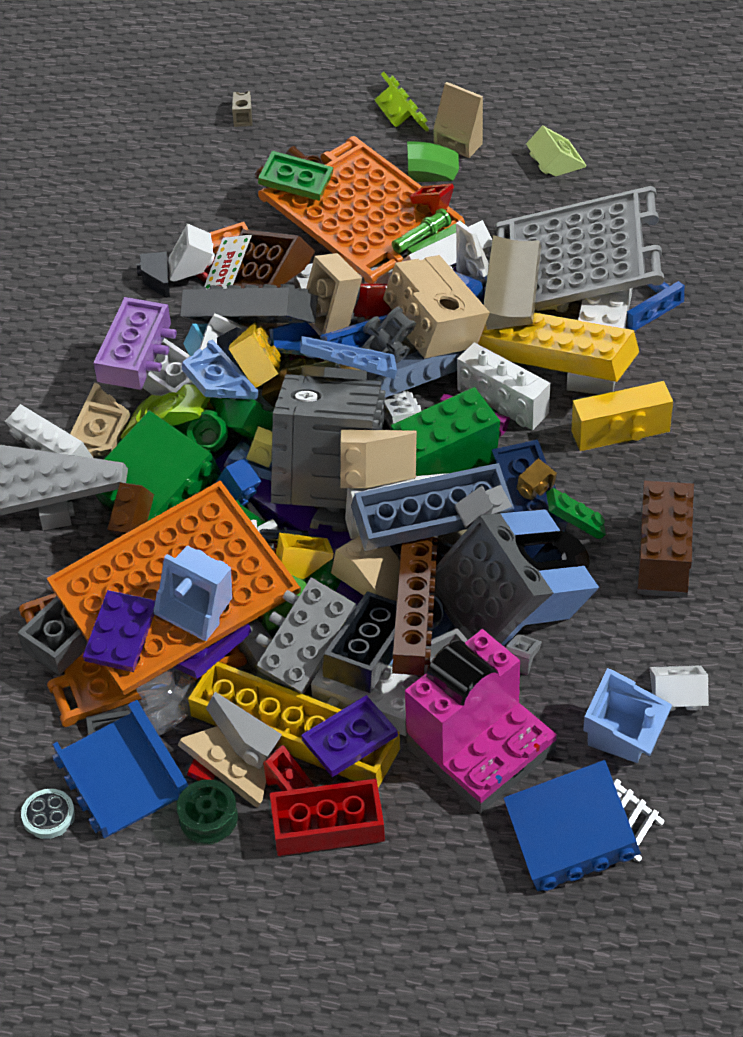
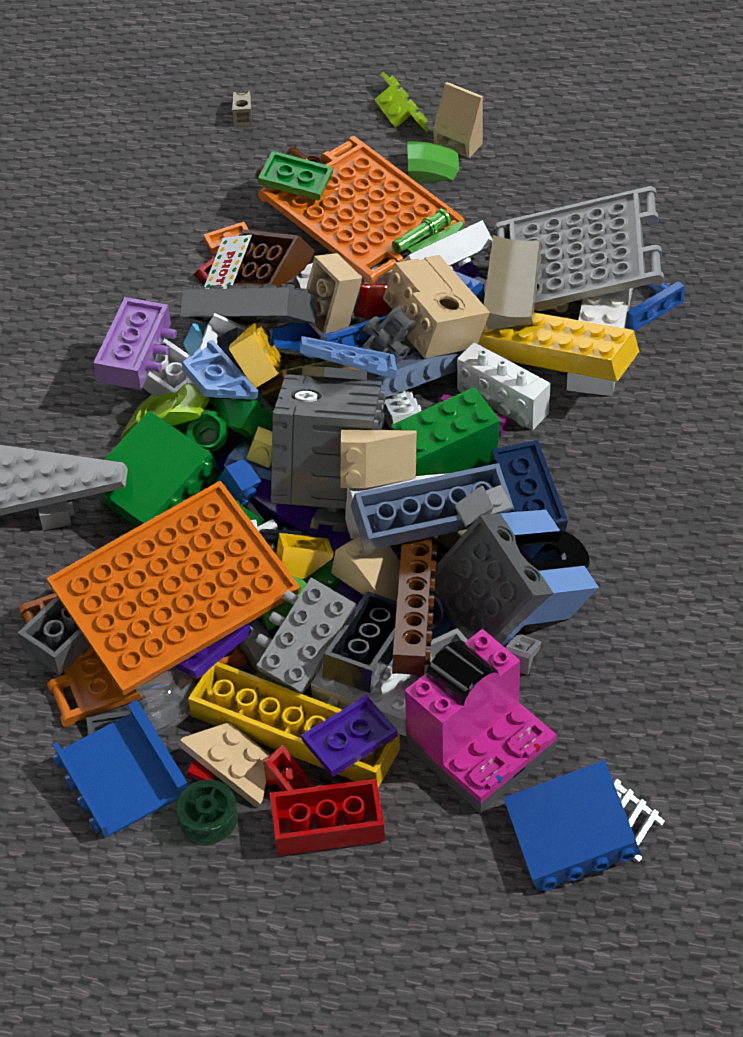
white brick [5,404,93,458] -> none
tile [21,789,75,839] -> none
tan wing [70,383,130,457] -> none
dark purple plate [83,590,156,672] -> none
reddish brown brick [107,482,154,537] -> none
slope [137,252,170,298] -> none
light blue piece [154,546,232,641] -> none
white slope [168,224,215,282] -> none
light grey slope [206,692,282,769] -> none
red slope [409,183,454,215] -> none
white wedge [456,221,489,293] -> none
pearl gold brick [516,458,557,500] -> none
yellowish green slope [526,125,587,176] -> none
green plate [546,488,606,539] -> none
yellow brick [571,381,673,451] -> none
light blue piece [583,668,672,763] -> none
reddish brown piece [637,481,694,598] -> none
white slope [650,666,709,711] -> none

